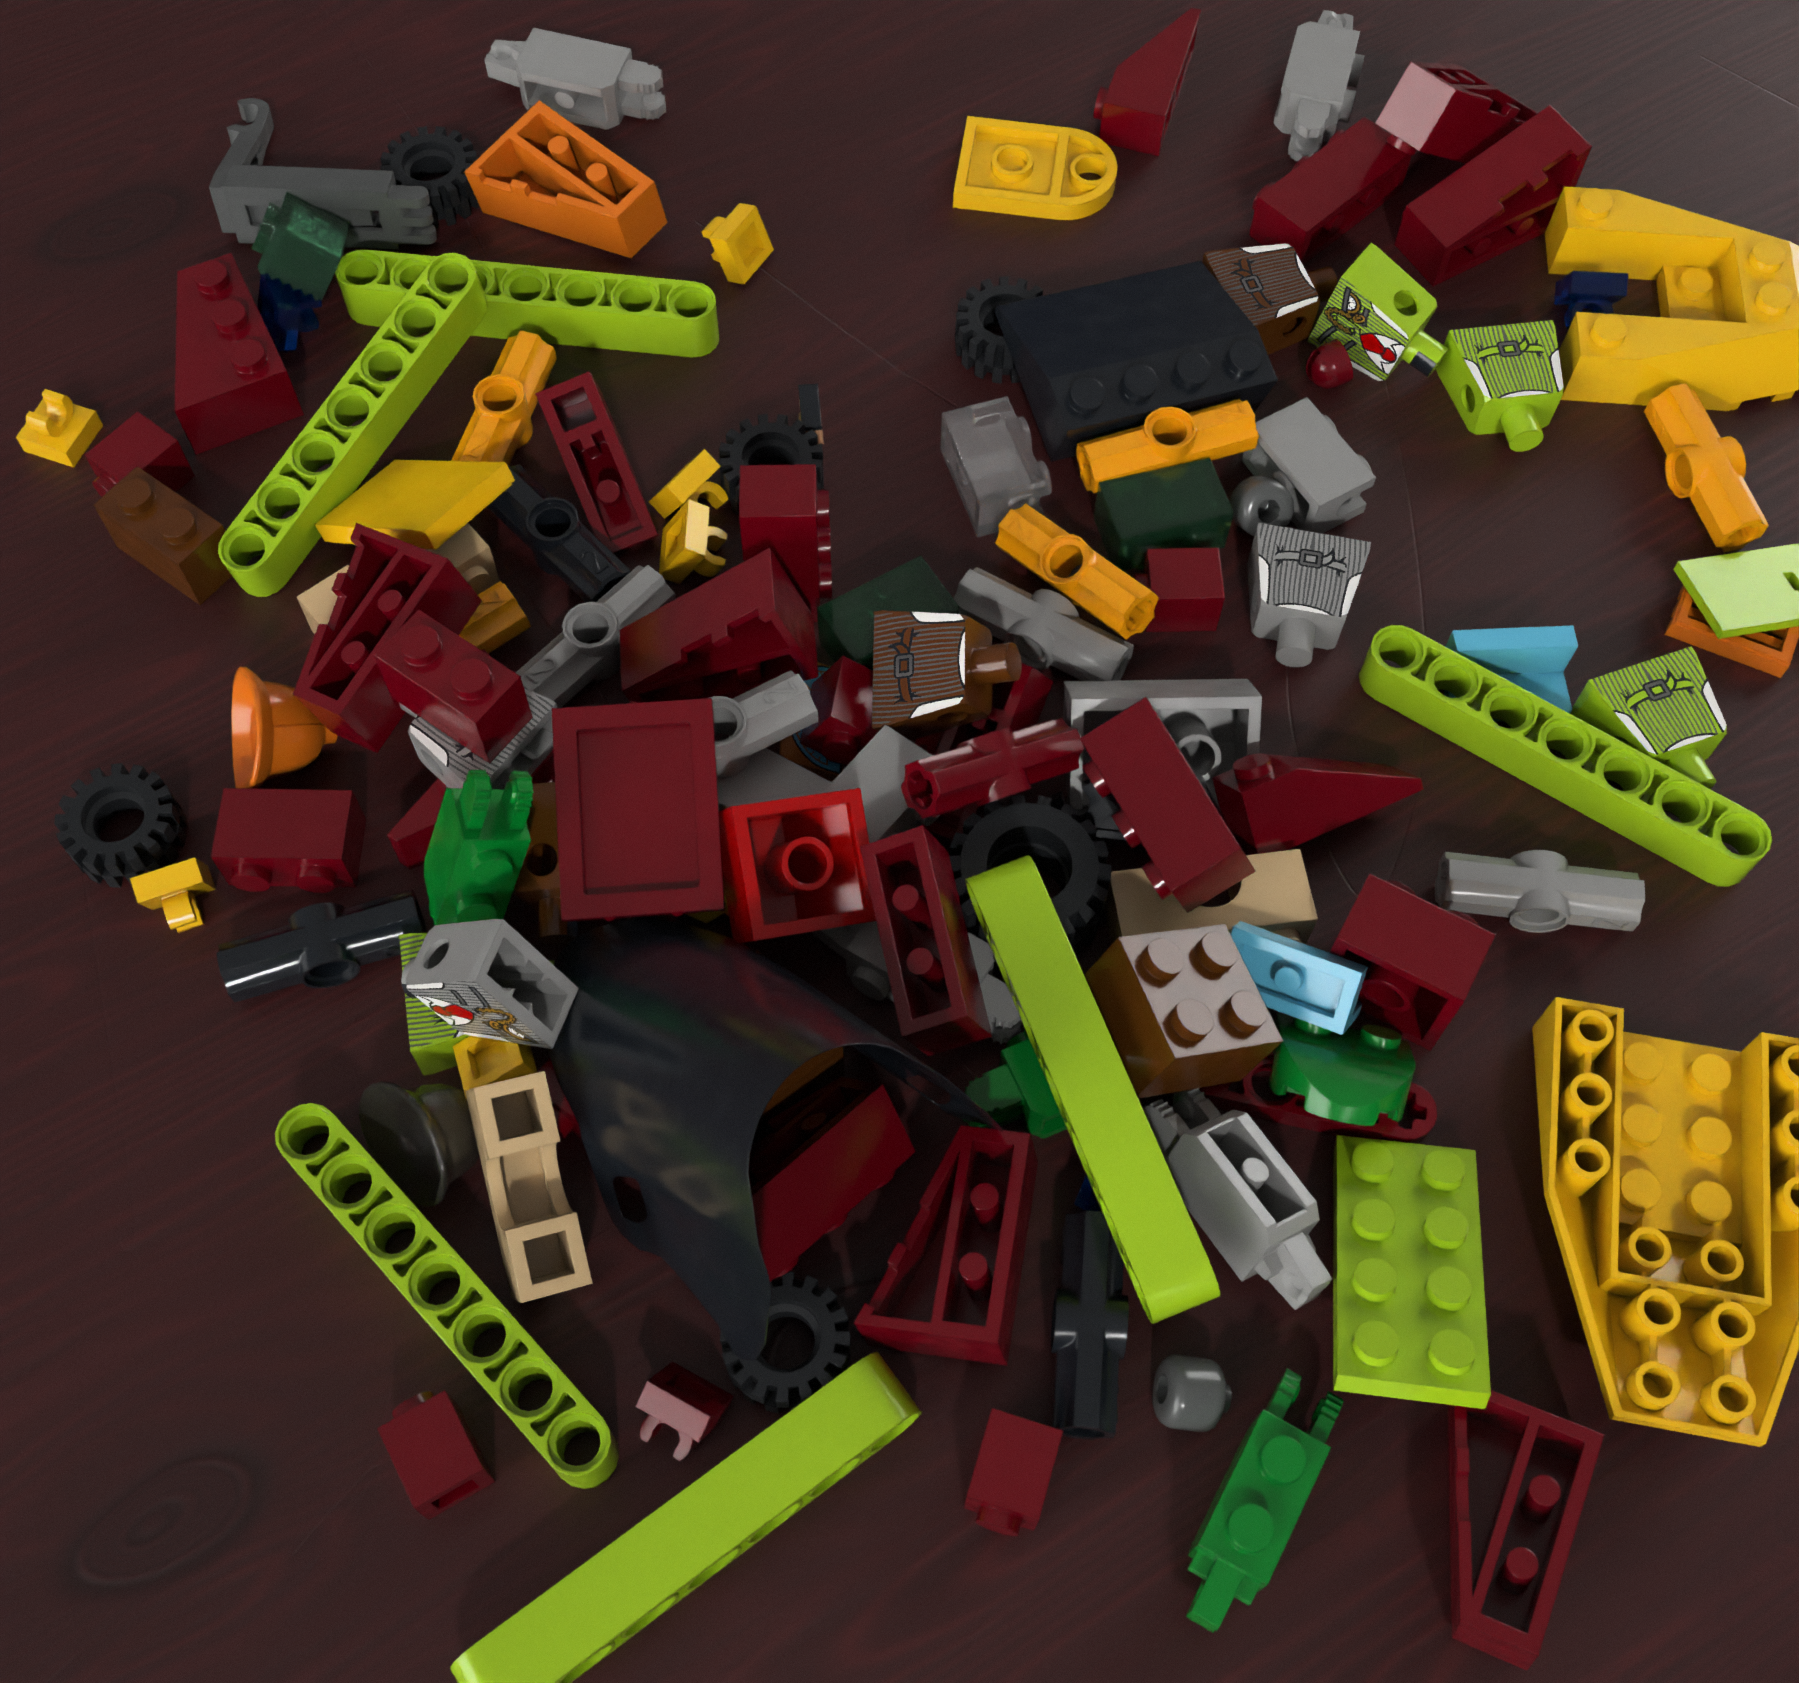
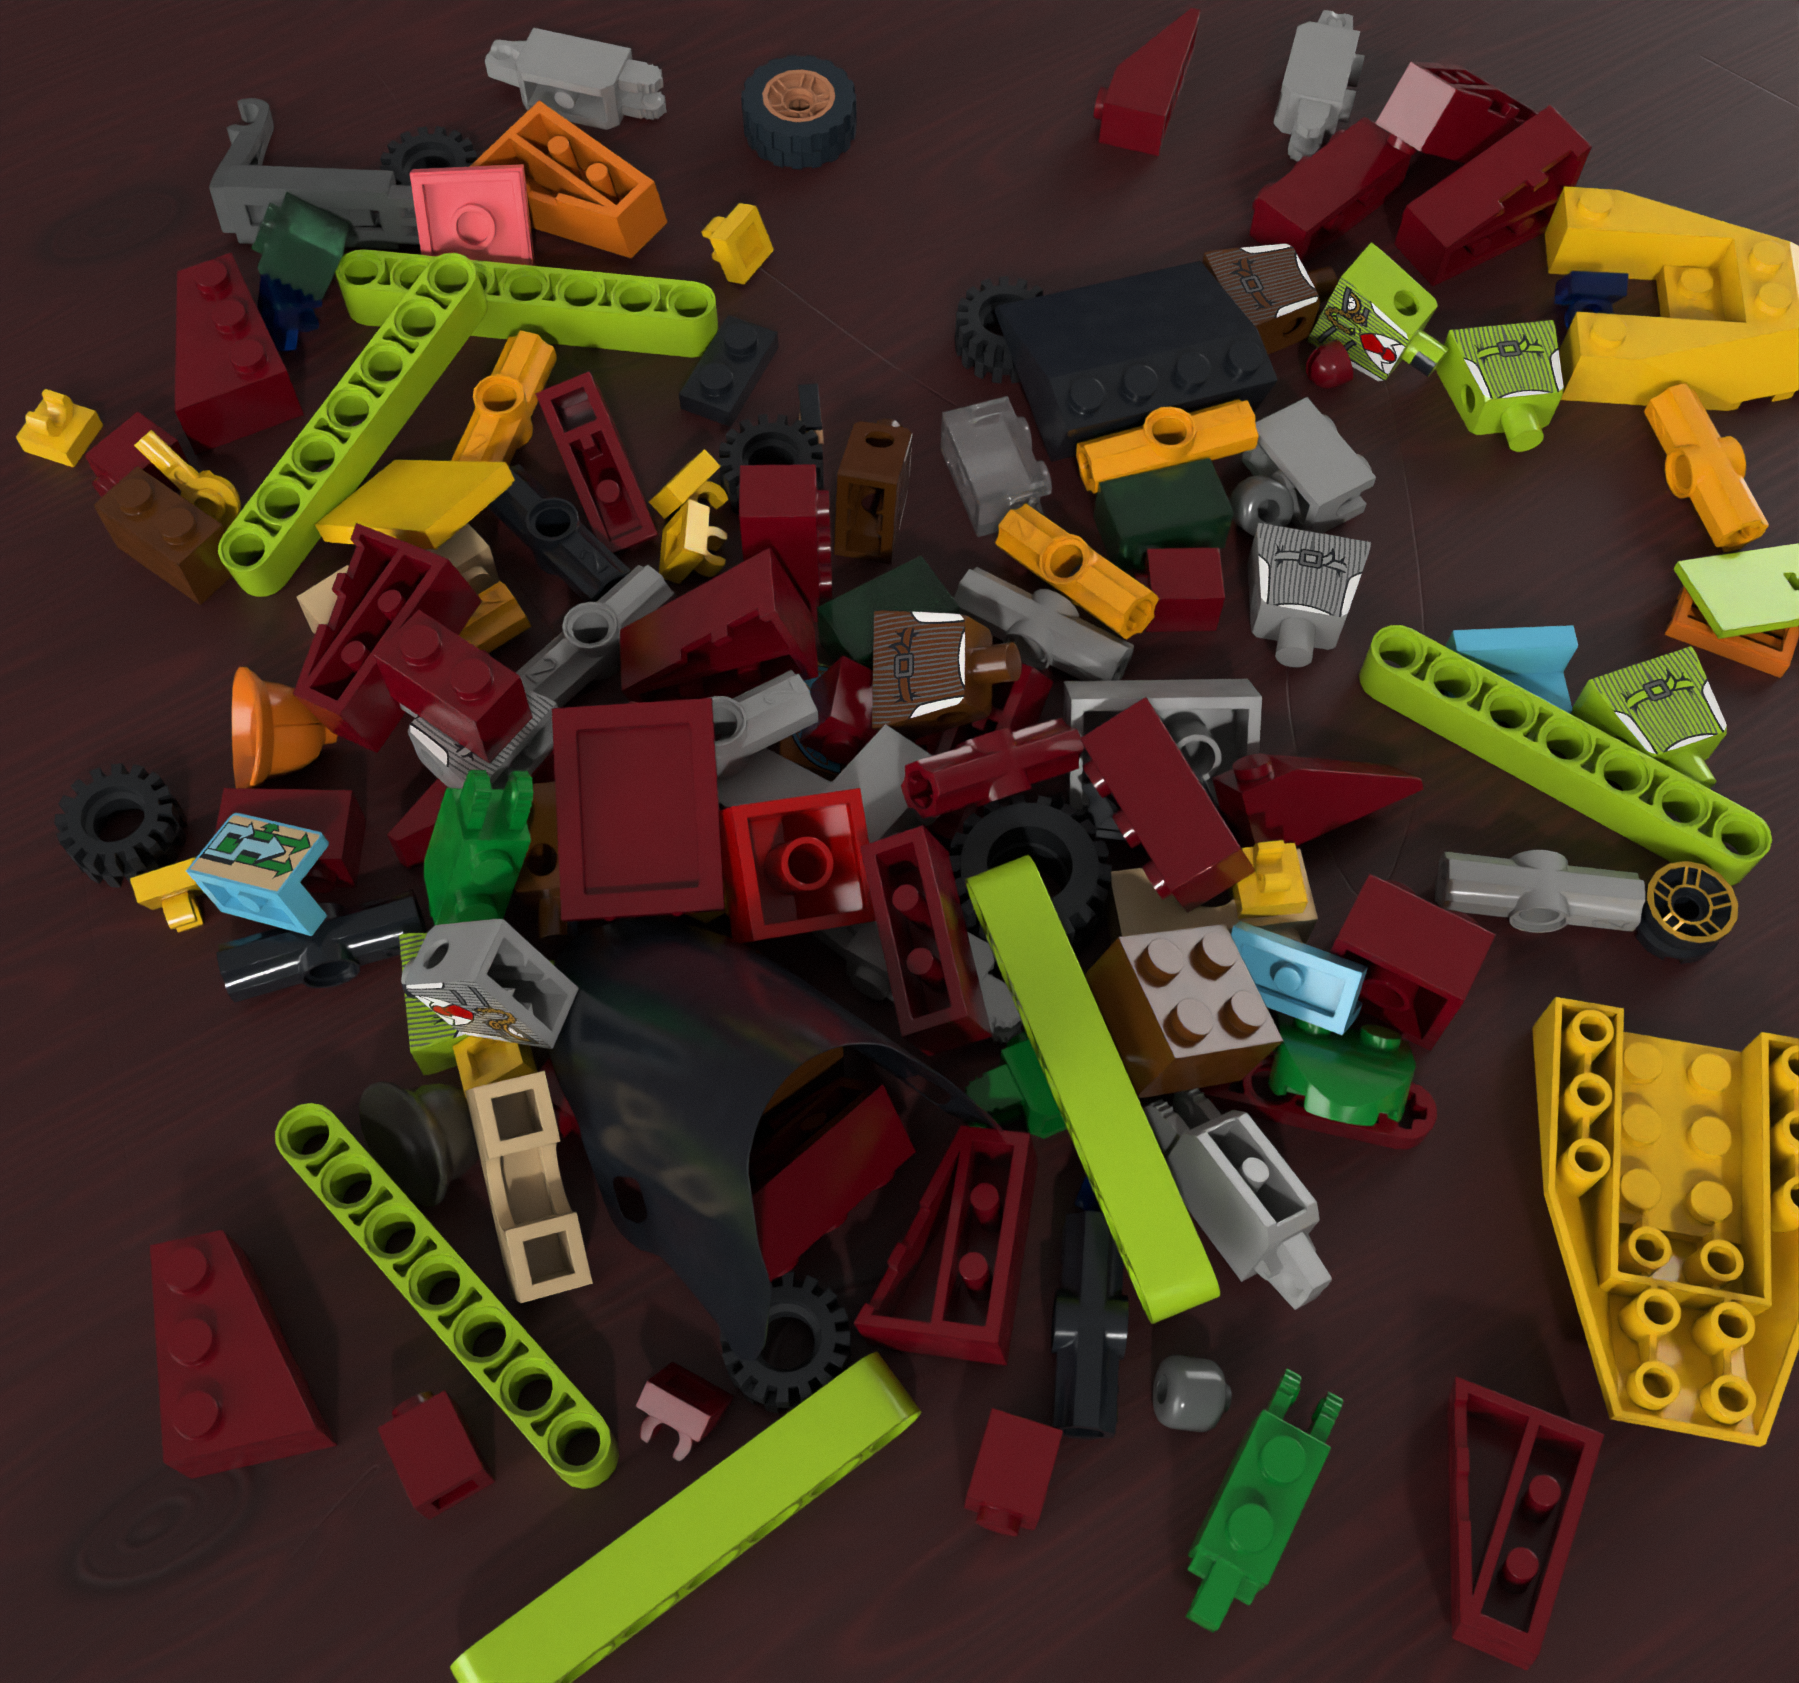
yellow tile [953,116,1117,220] -> none
lime plate [1333,1135,1491,1409] -> none
none -> yellow plate [134,429,241,530]
none -> dark red wedge [150,1230,338,1479]
none -> panel [186,813,329,936]
none -> coral tile [410,164,536,266]
none -> black plate [679,315,779,427]
none -> black wheel [741,55,857,170]
none -> reddish brown torso [834,418,913,564]
none -> yellow tile [1231,840,1308,919]
none -> black wheel [1635,861,1738,964]

